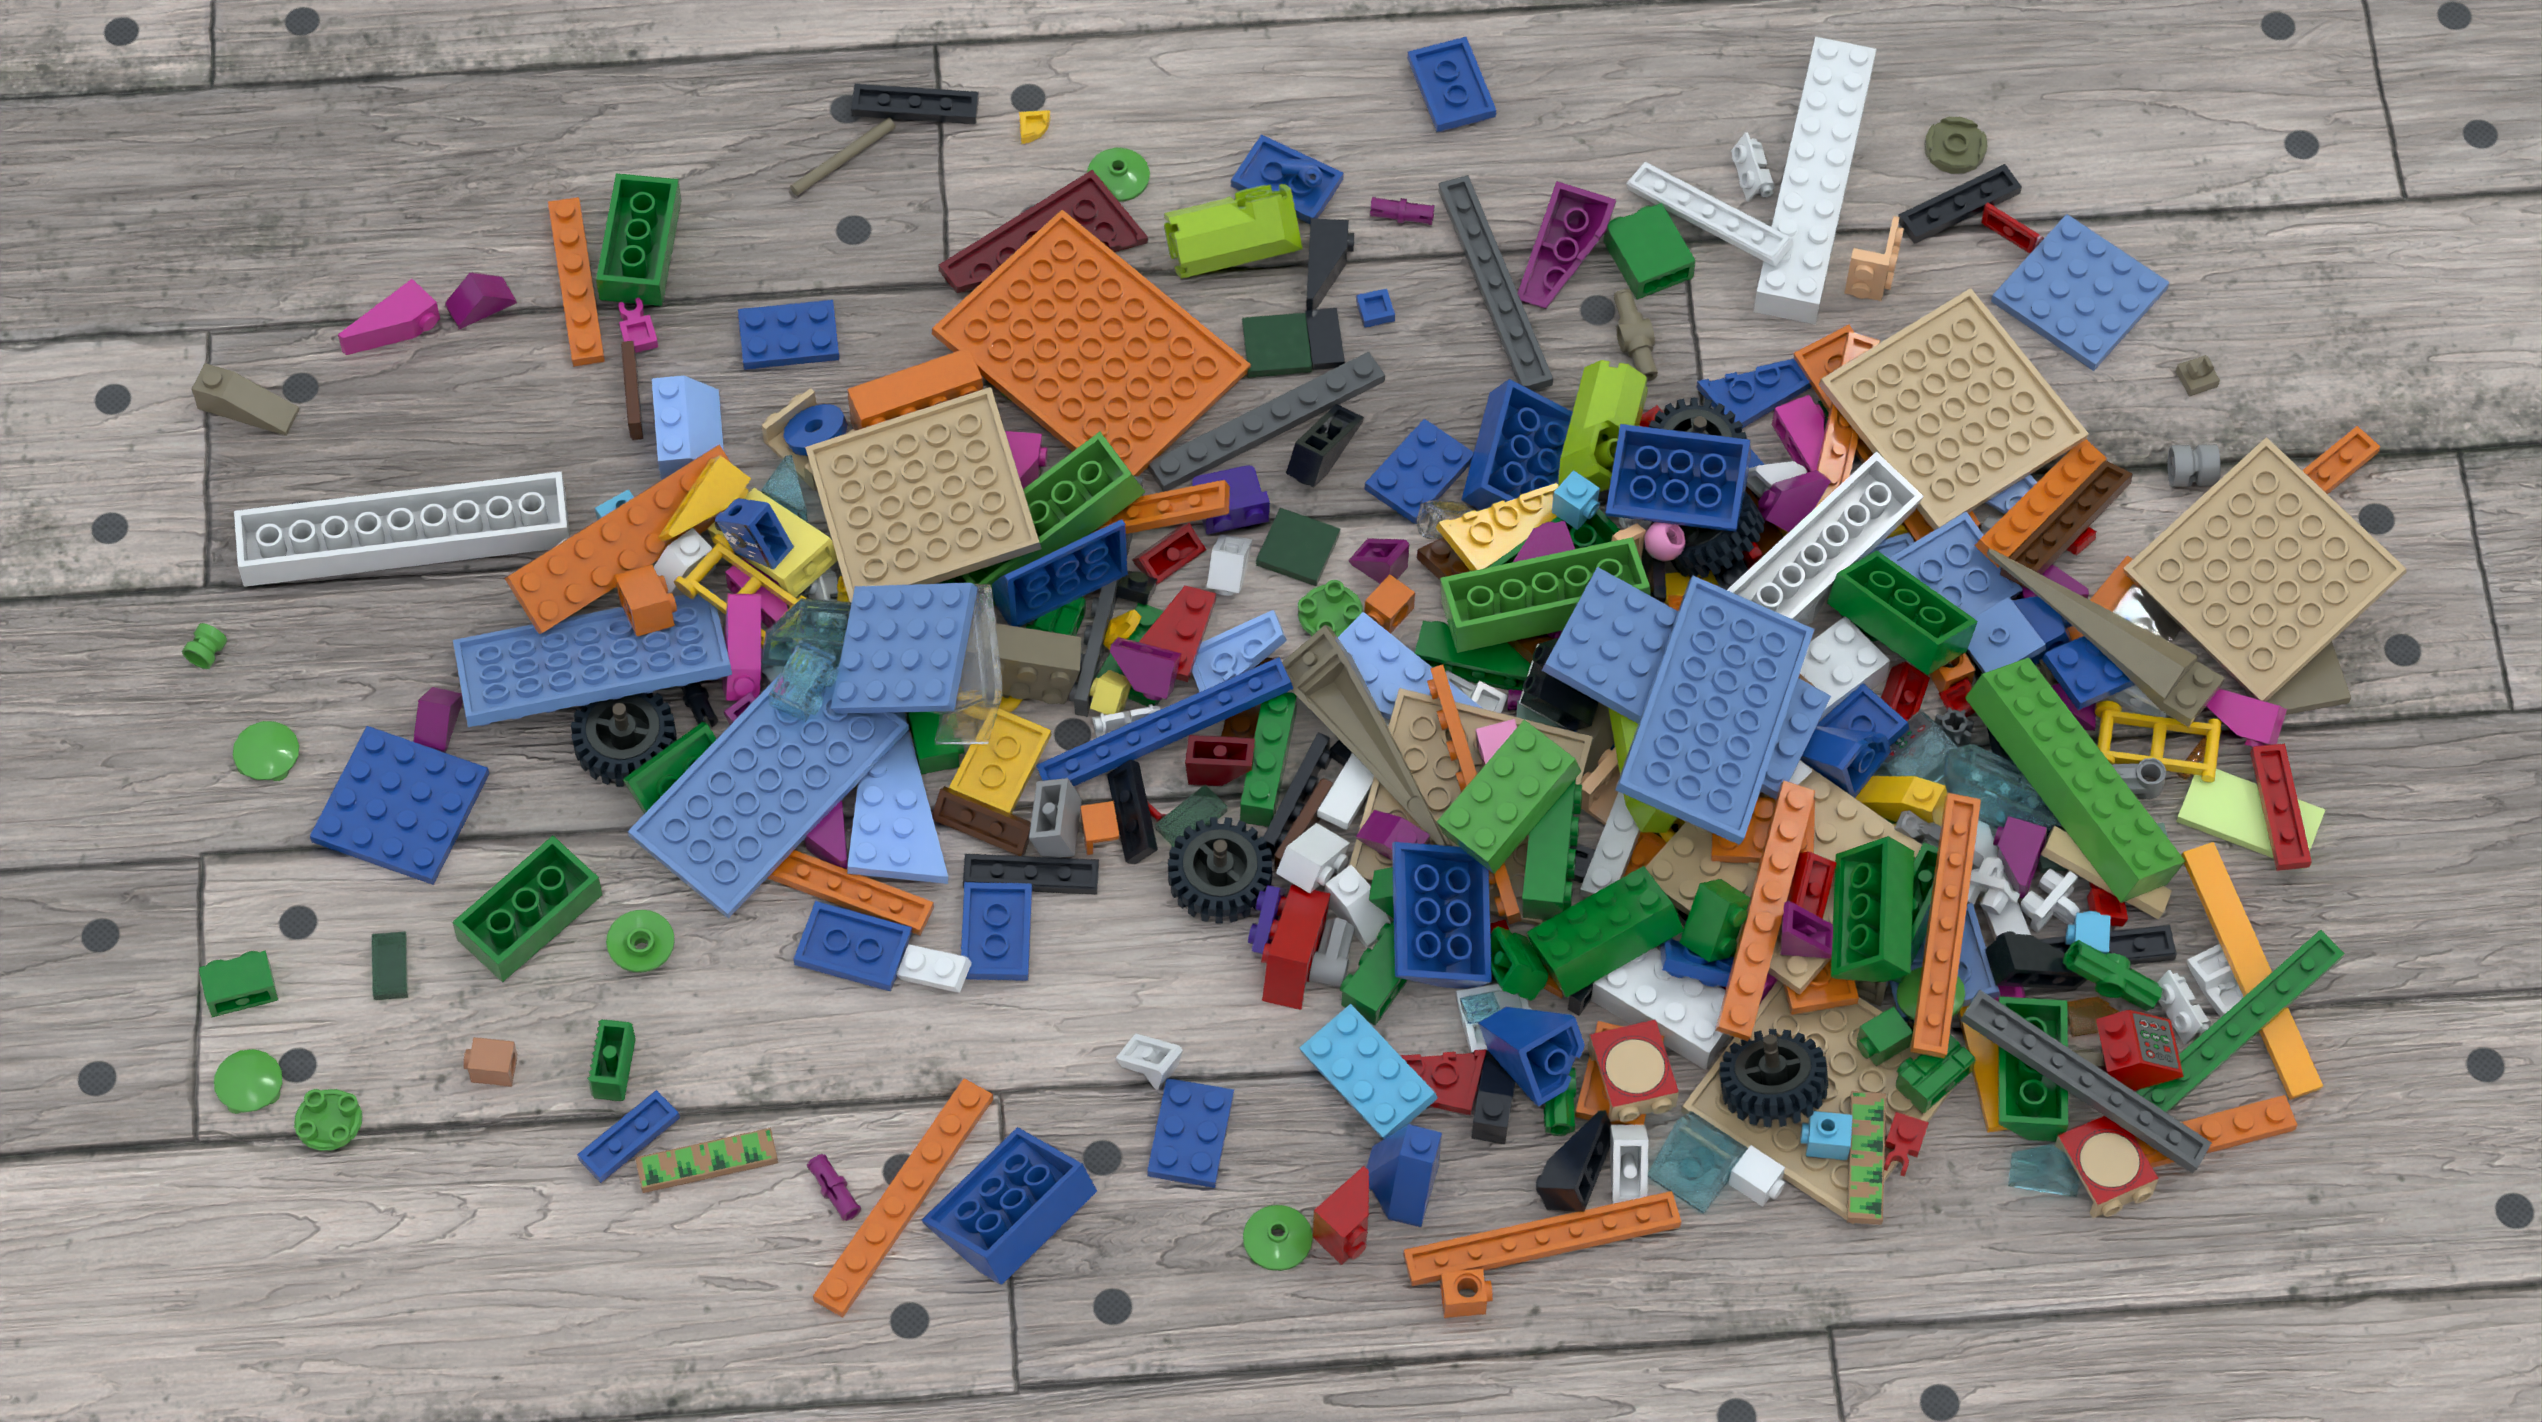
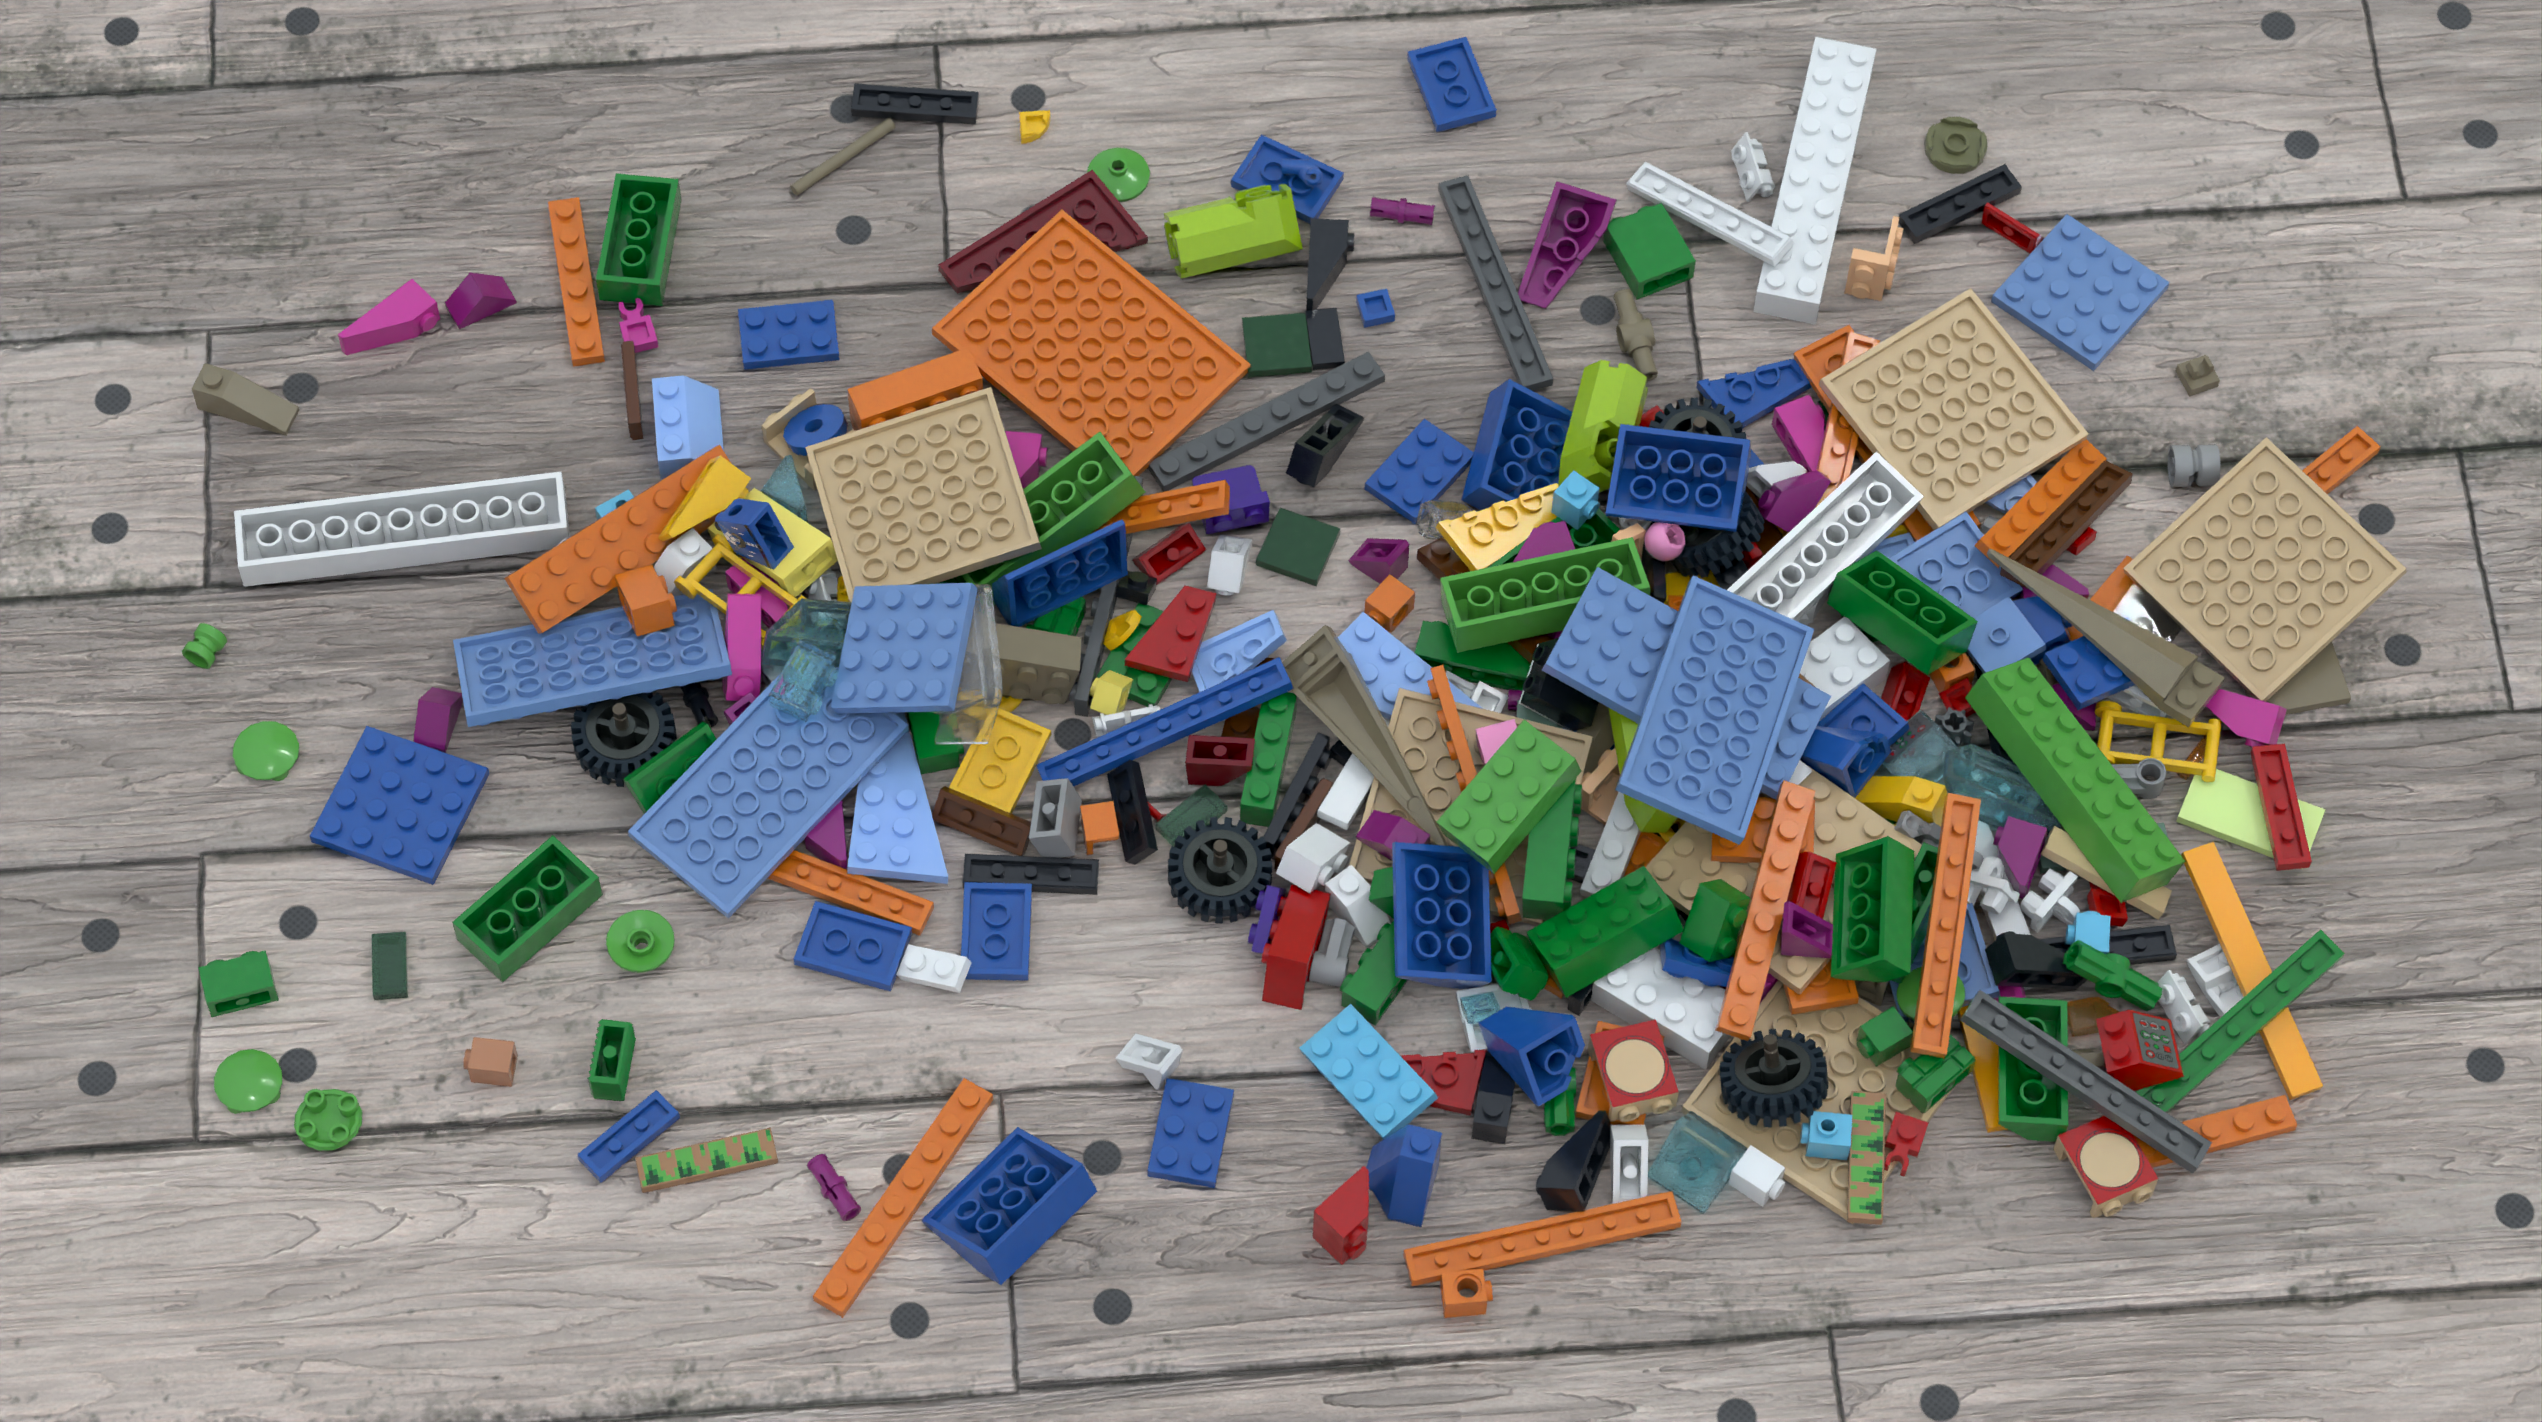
magenta slope [1110,637,1181,700] -> none
bright green dish [1243,1205,1312,1271] -> none
bright green dish [1298,580,1363,637] -> none
clear light blue slope [2008,1144,2079,1197] -> none

